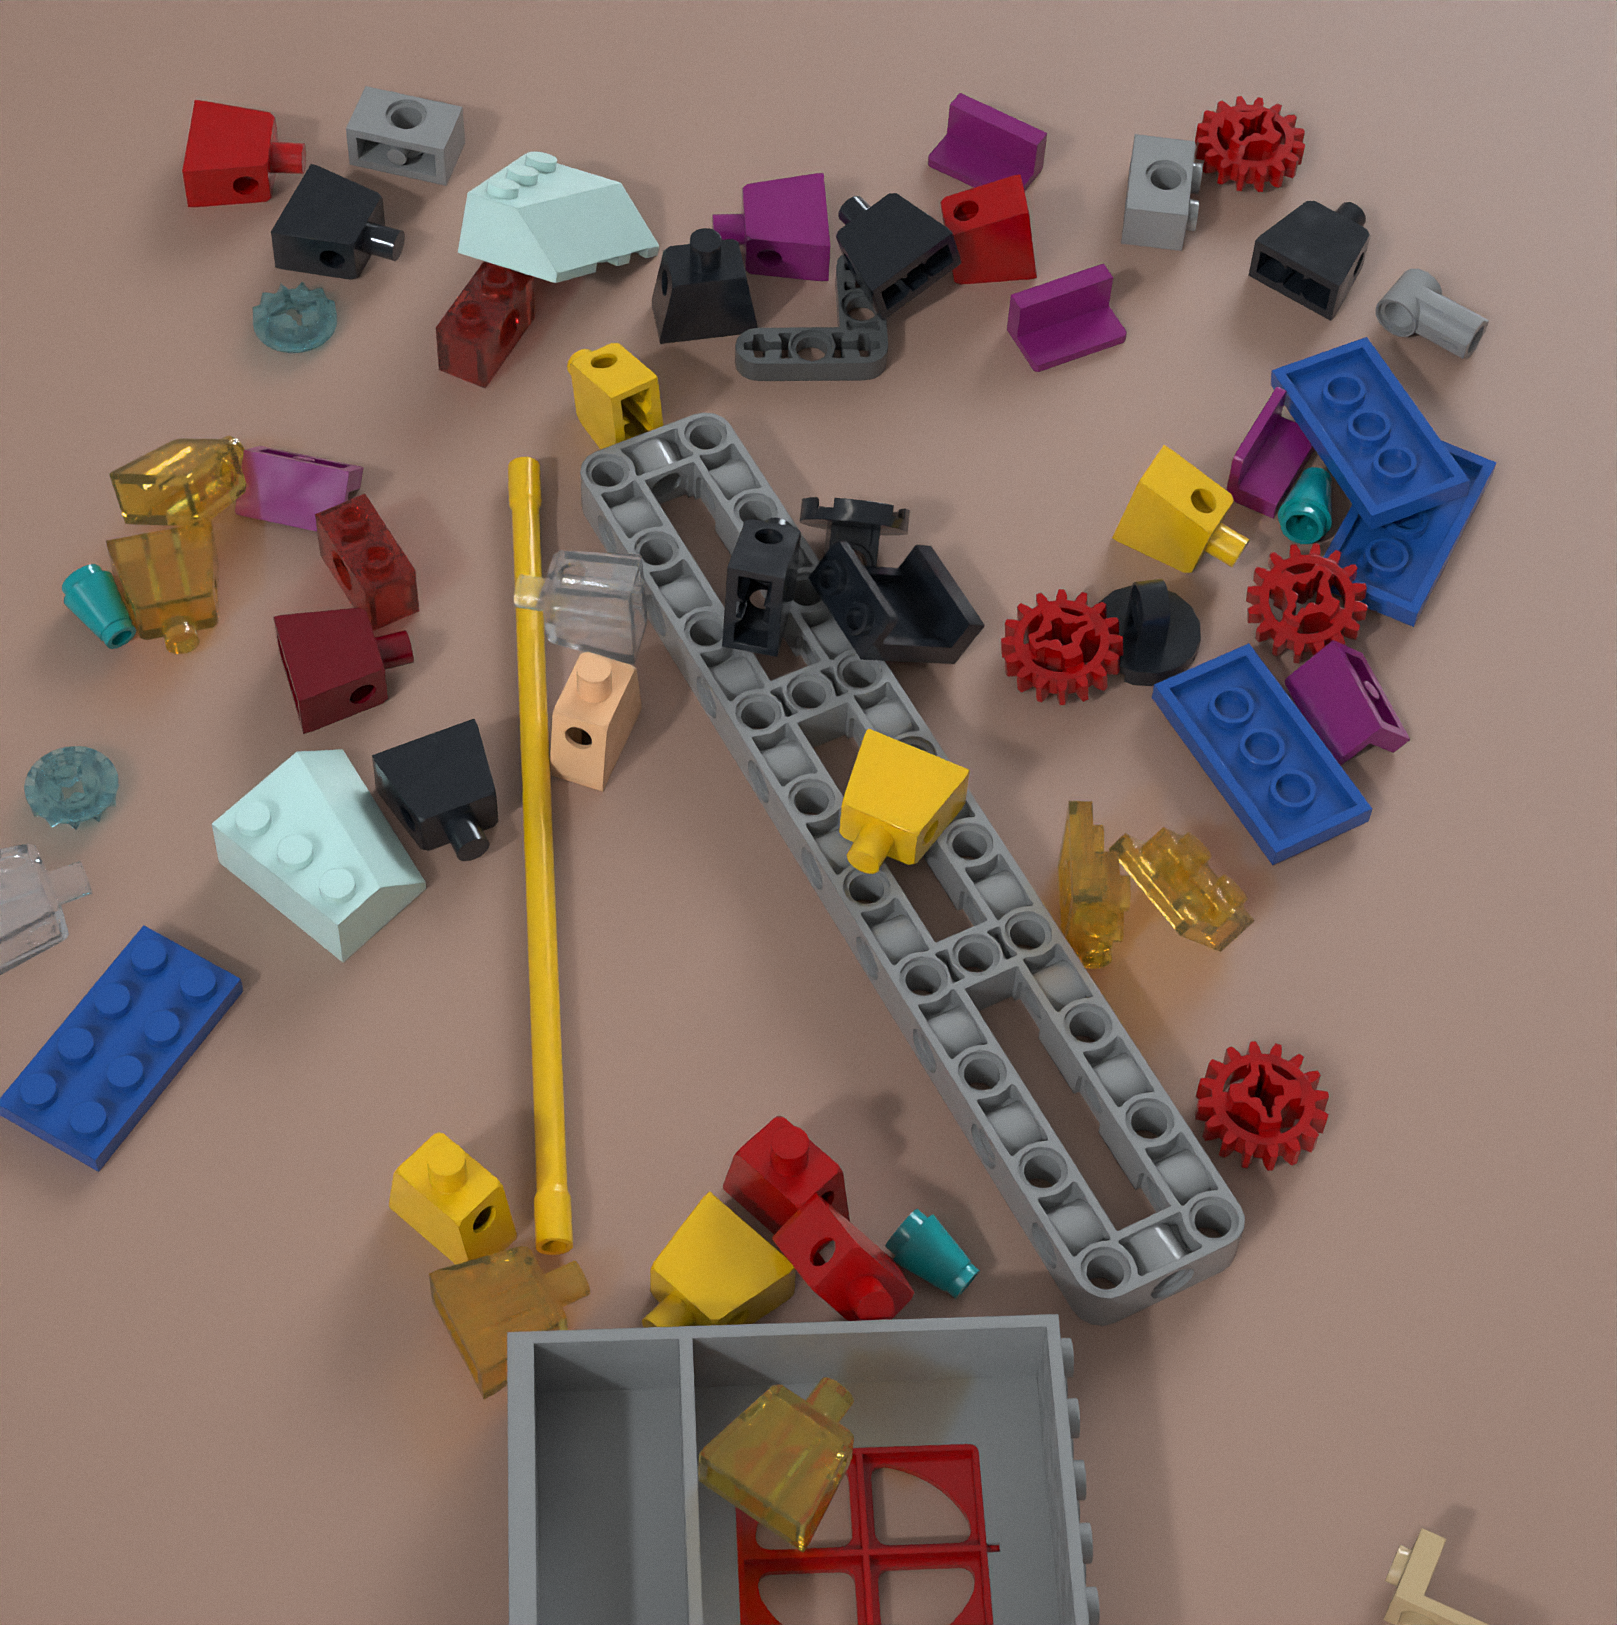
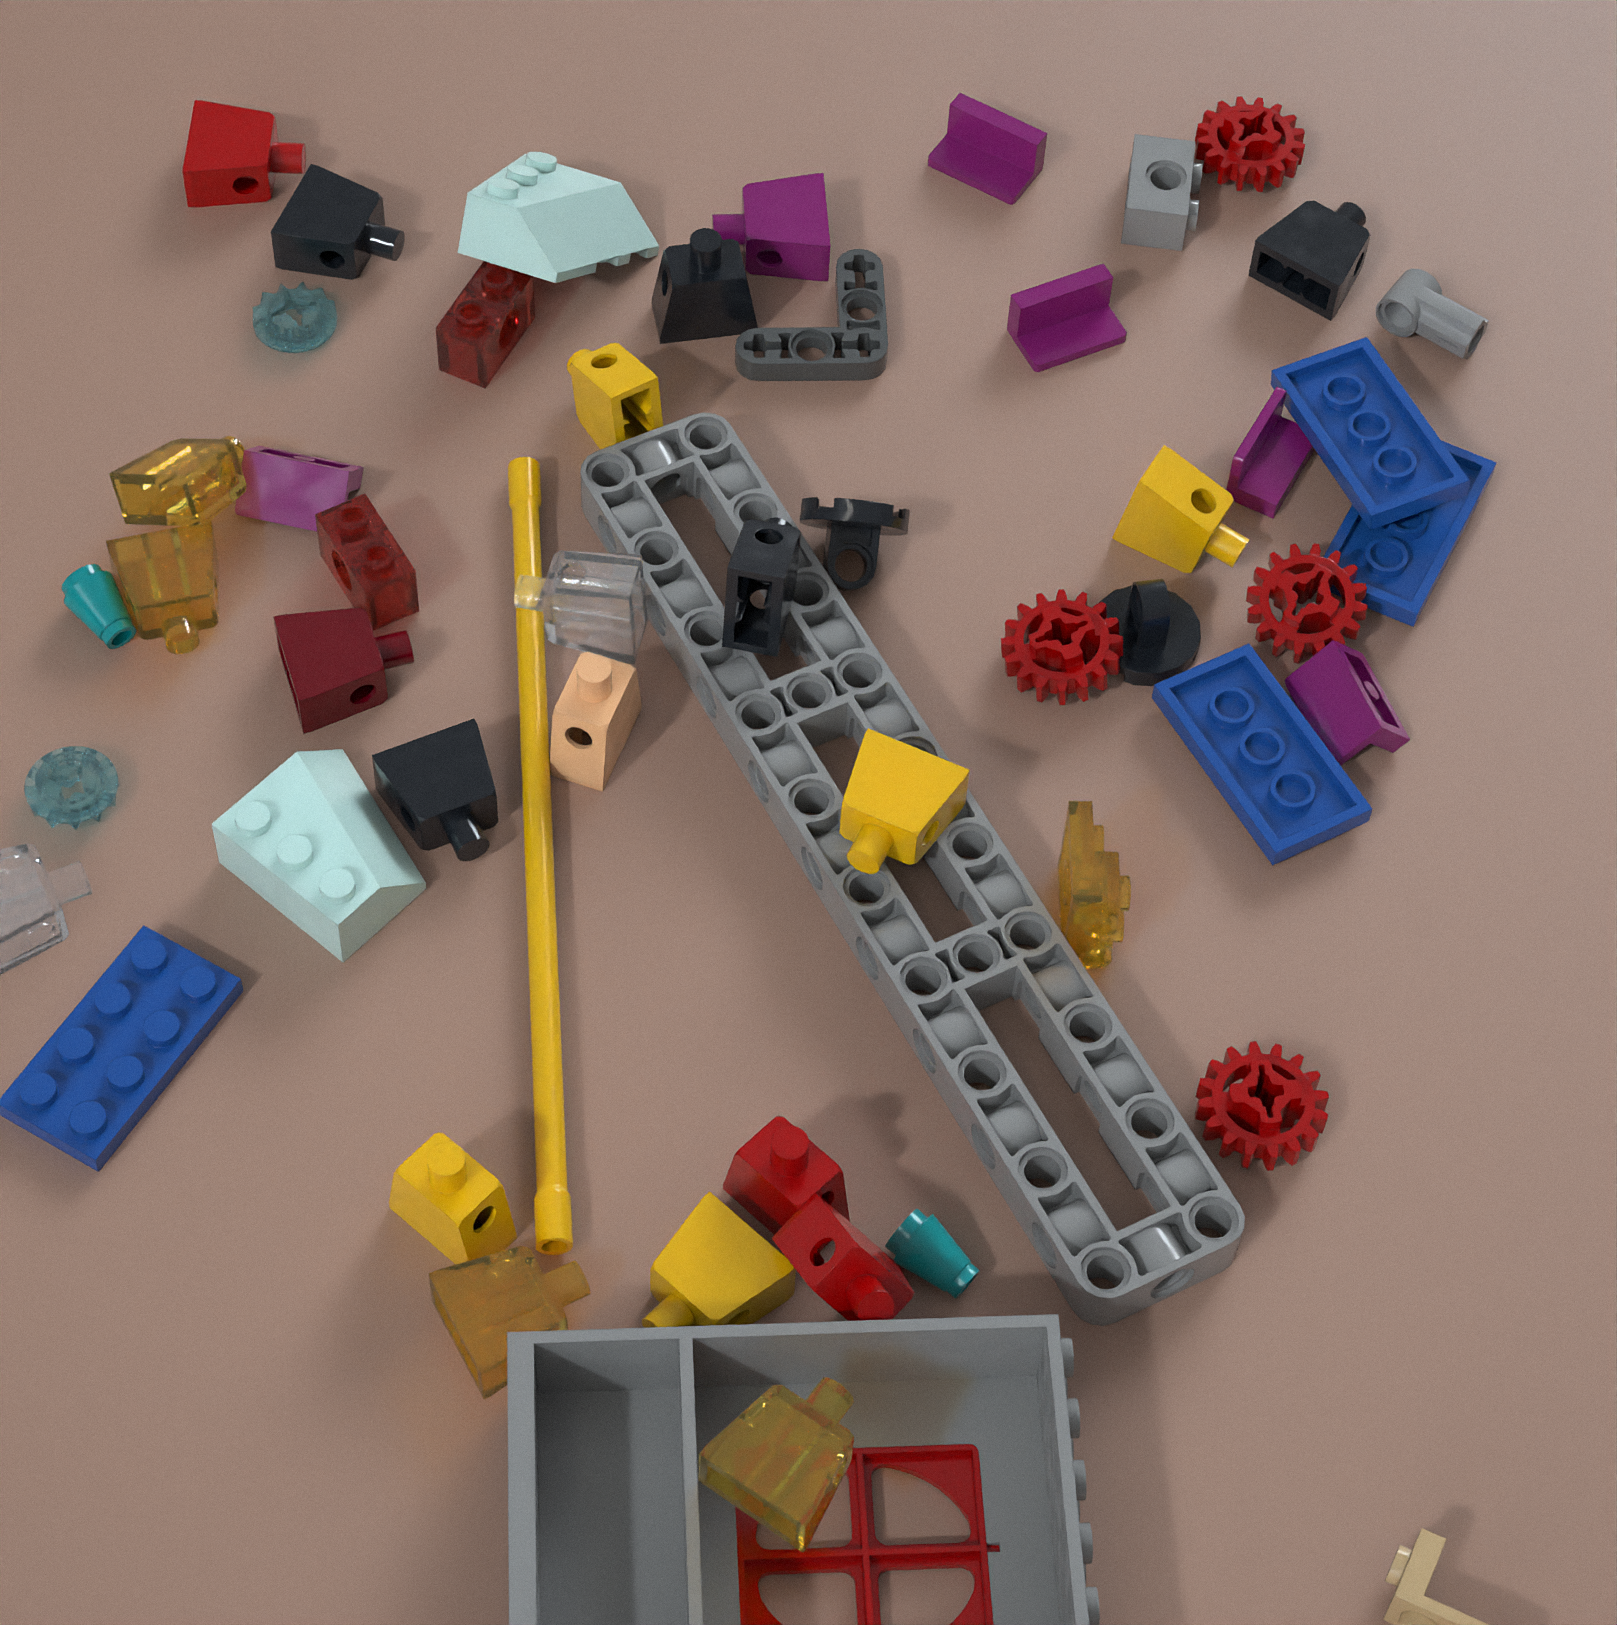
light grey brick [346,86,465,186] -> none
black panel [808,540,985,664] -> none
black torso [836,193,962,321] -> none
red torso [940,174,1037,285] -> none
clear yellow plate [1109,827,1255,952] -> none
teal cone [1278,467,1333,544] -> none

